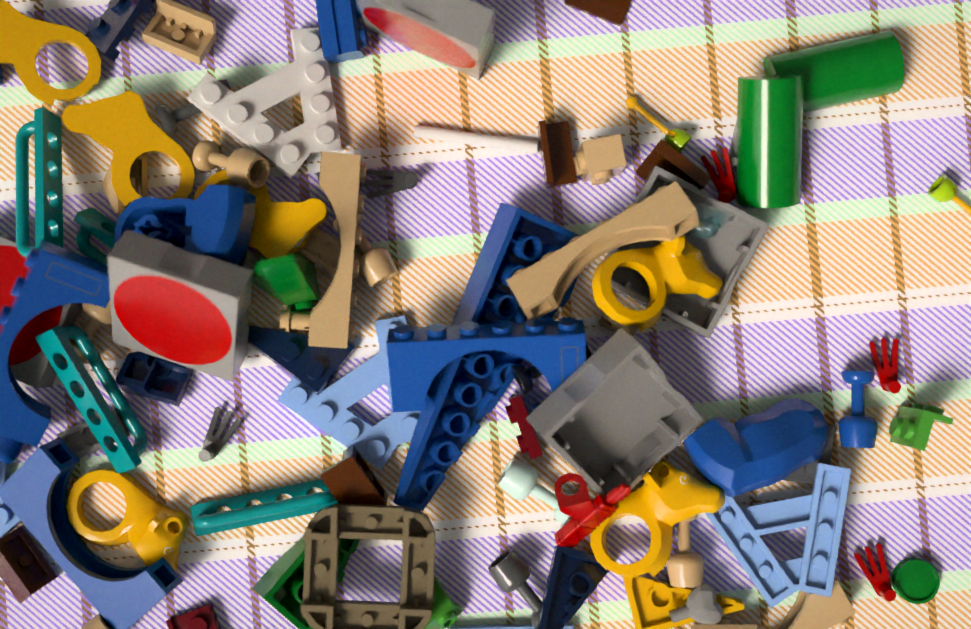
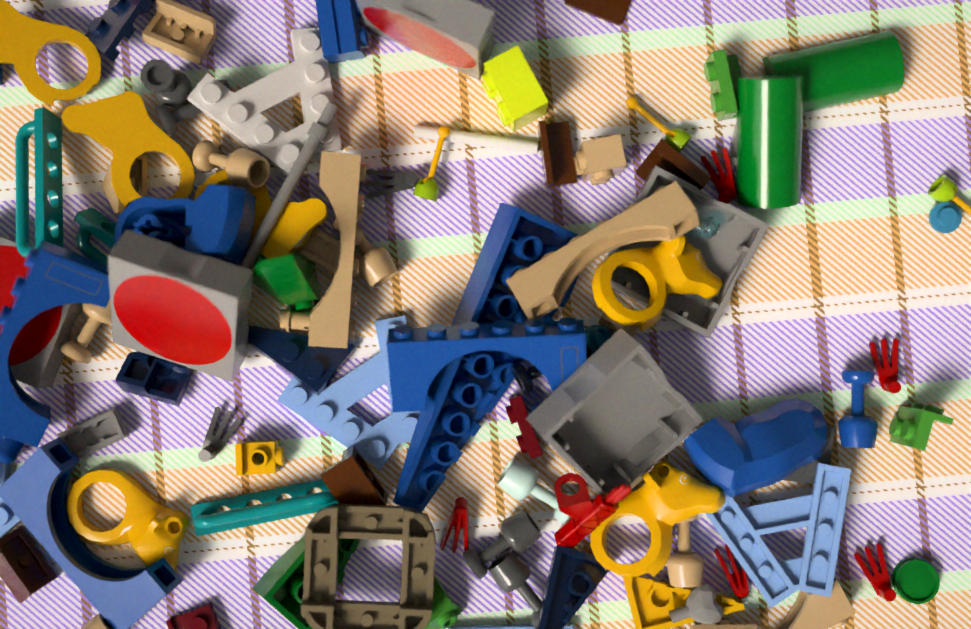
teal piece [36,325,147,474] -> none
none -> dark grey piece [140,59,193,108]
none -> yellow brick [235,440,285,476]
none -> light grey bar [238,102,339,270]
none -> hinge [413,126,450,202]
none -> red piece [440,497,469,553]
none -> dark grey piece [463,509,542,579]
none -> neon yellow brick [481,45,549,132]
none -> dark azure plate [585,325,612,355]
none -> bright green bracket [704,49,742,121]
none -> red piece [714,544,750,599]
none -> dark azure plate [929,202,962,233]

